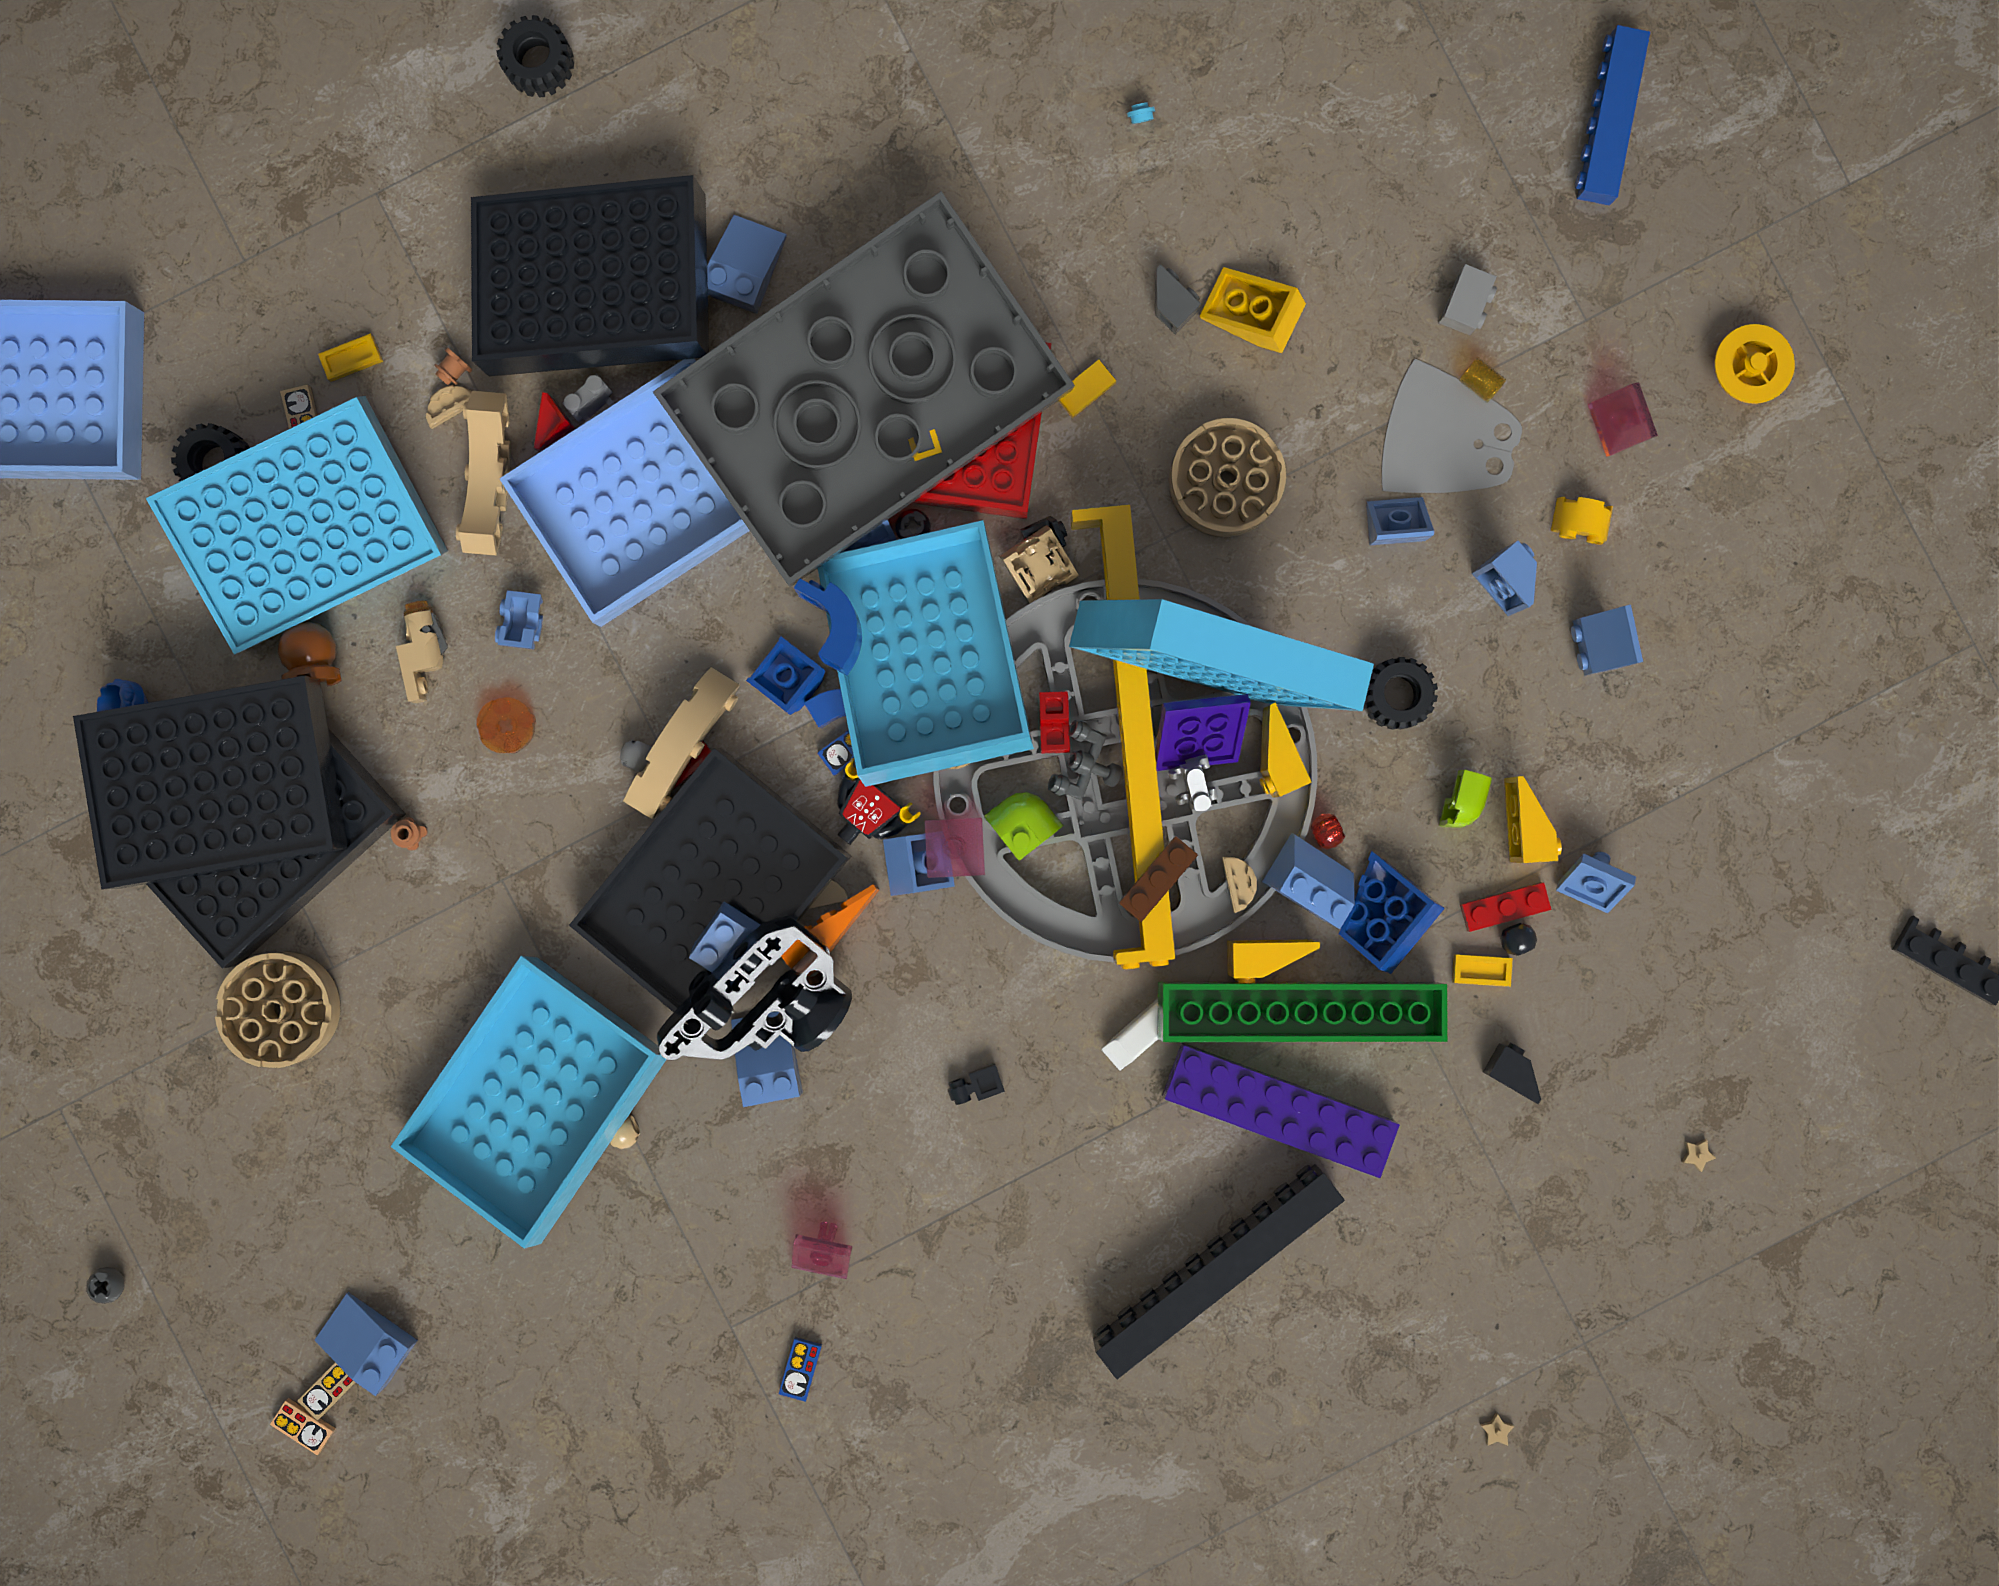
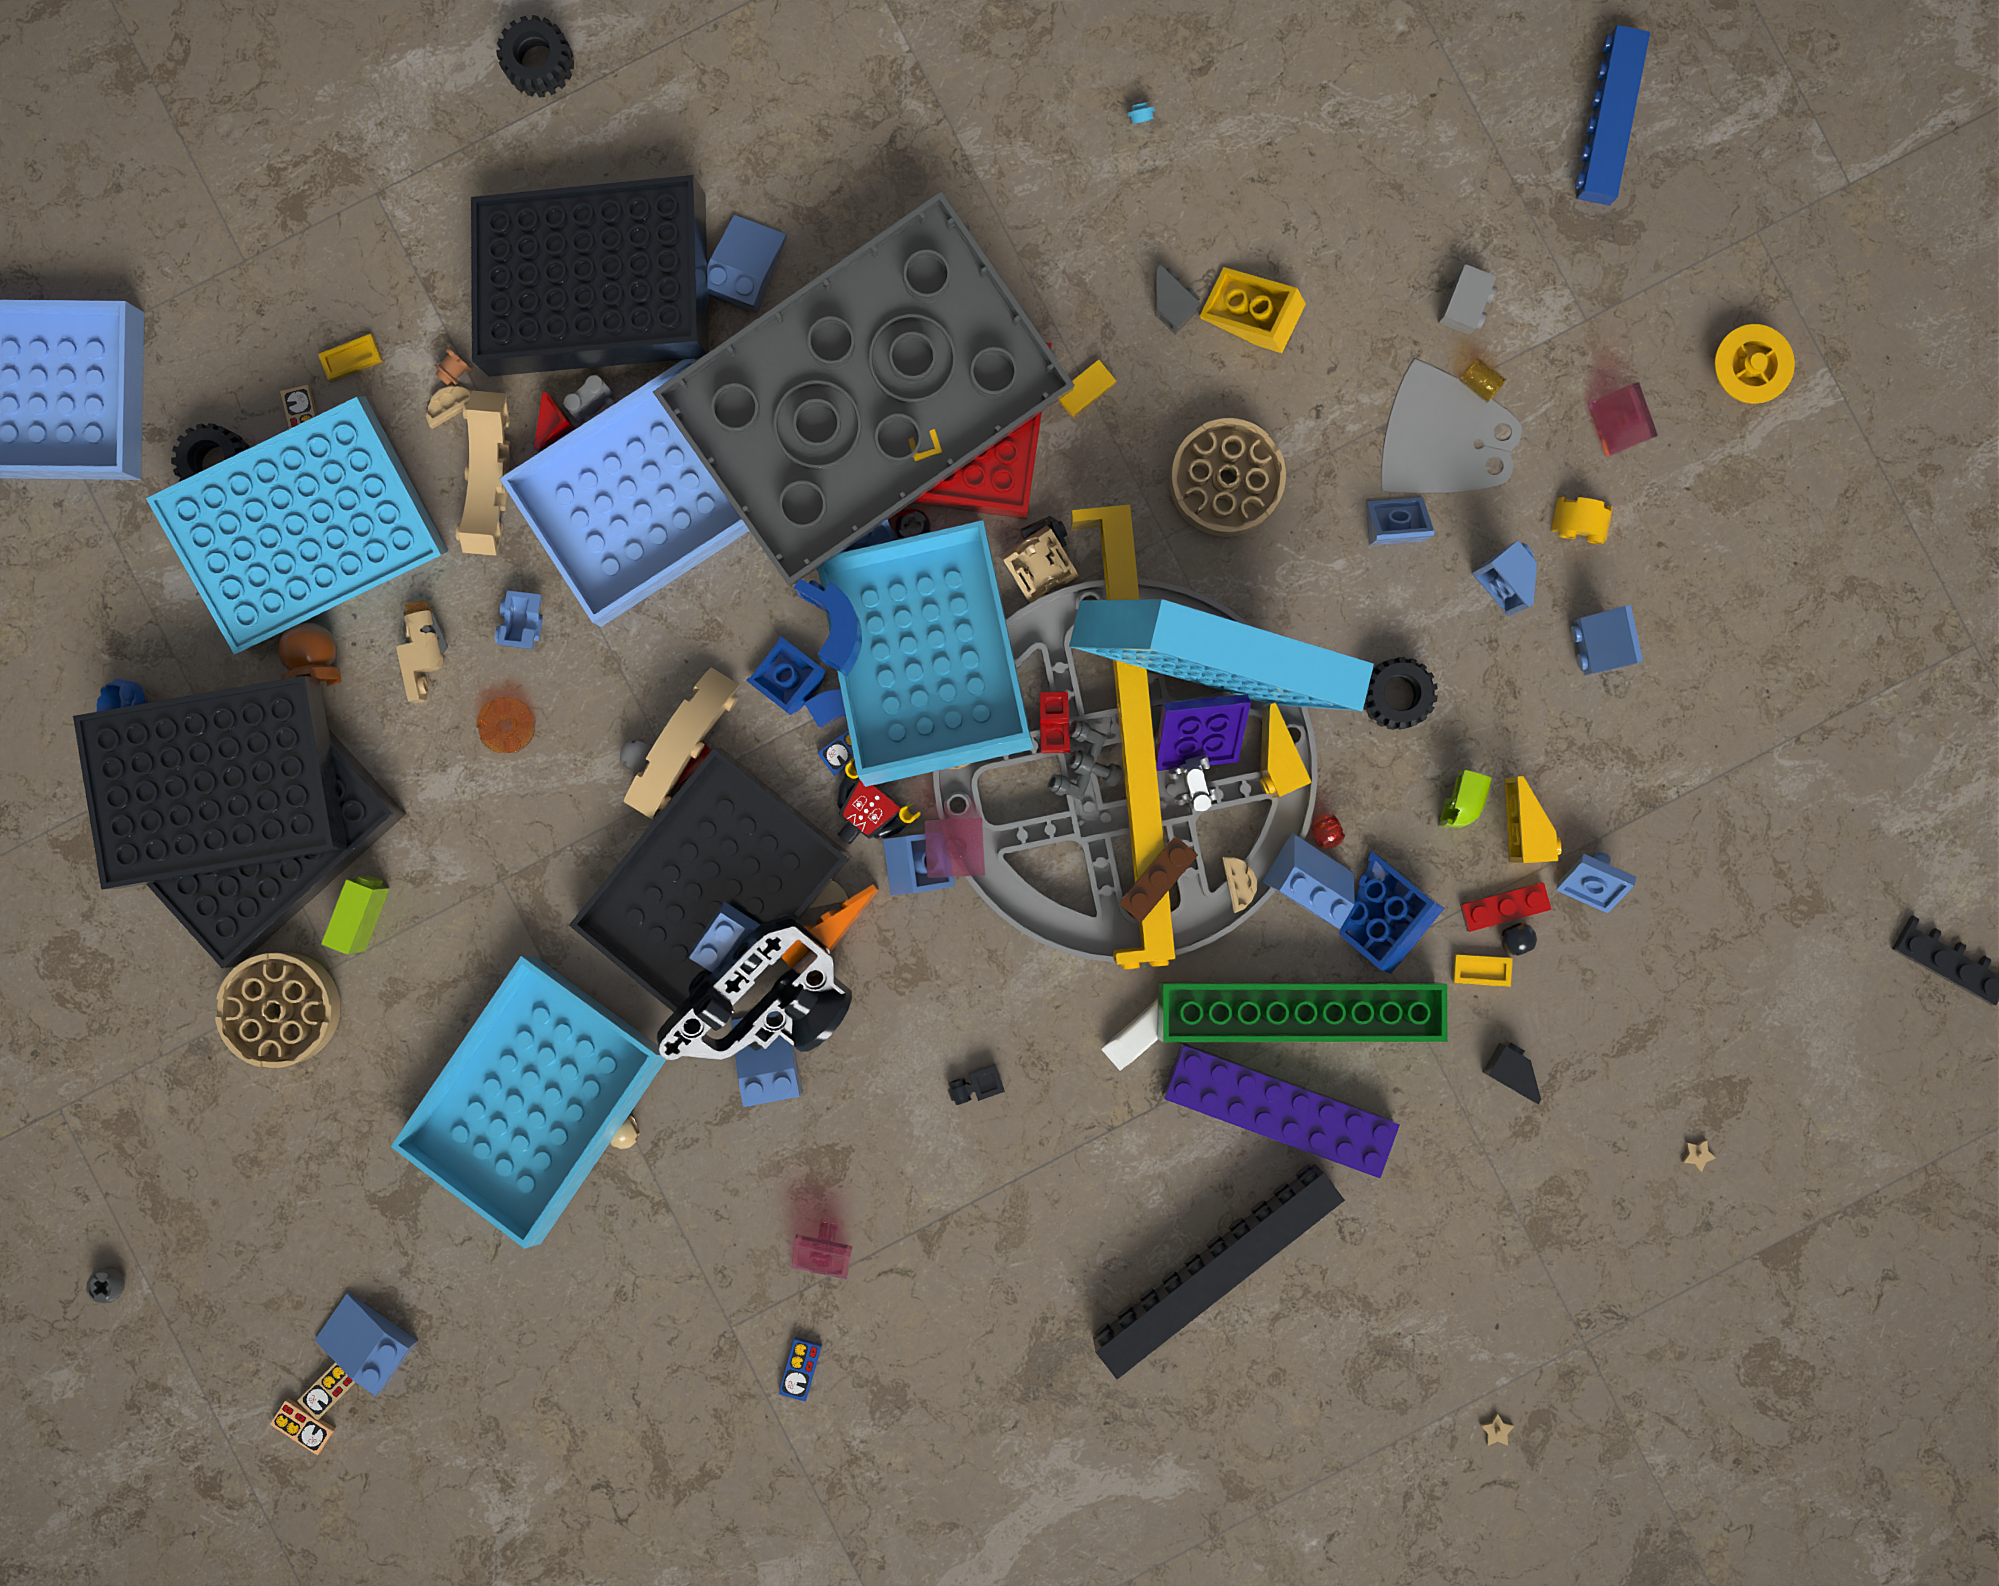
nougat brick [391,817,428,851] -> none
lime brick [984,792,1064,861] -> none
yellow slope [1227,939,1320,983] -> none
none -> lime brick [321,875,390,955]

